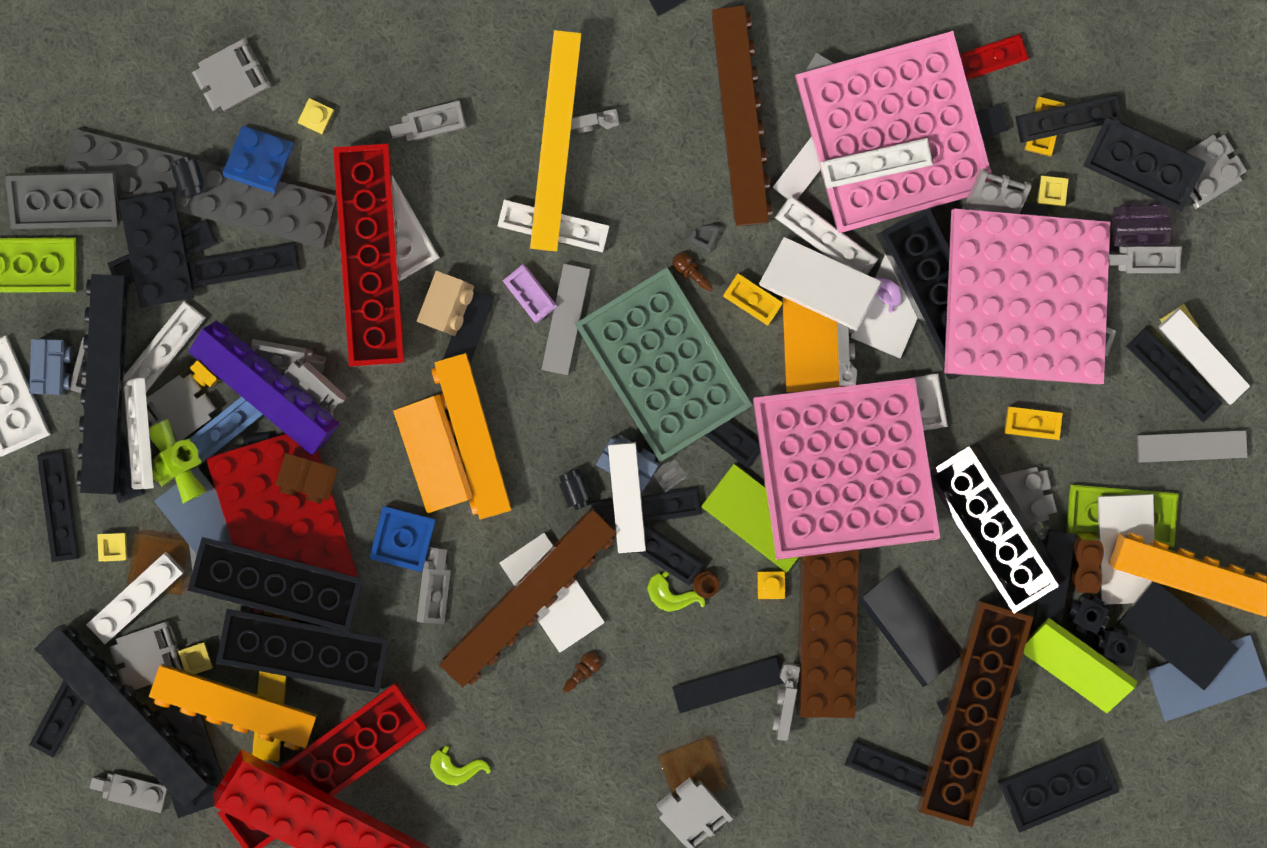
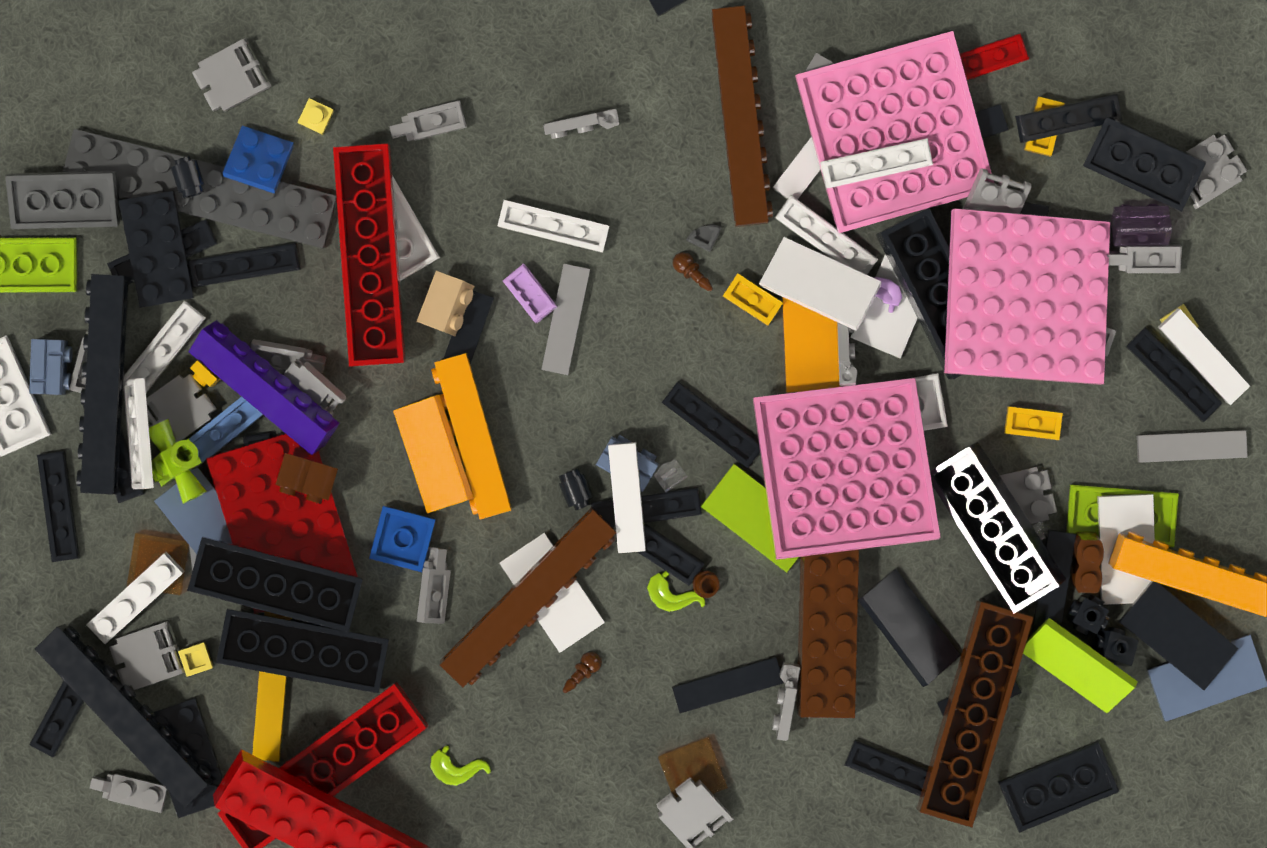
light yellow plate [98,533,128,561] -> none
light orange brick [149,664,317,751] -> none
yellow tile [530,30,581,251] -> none
sand green plate [575,267,753,462] -> none
yellow plate [757,571,785,599] -> none
light yellow plate [1037,176,1068,207] -> none

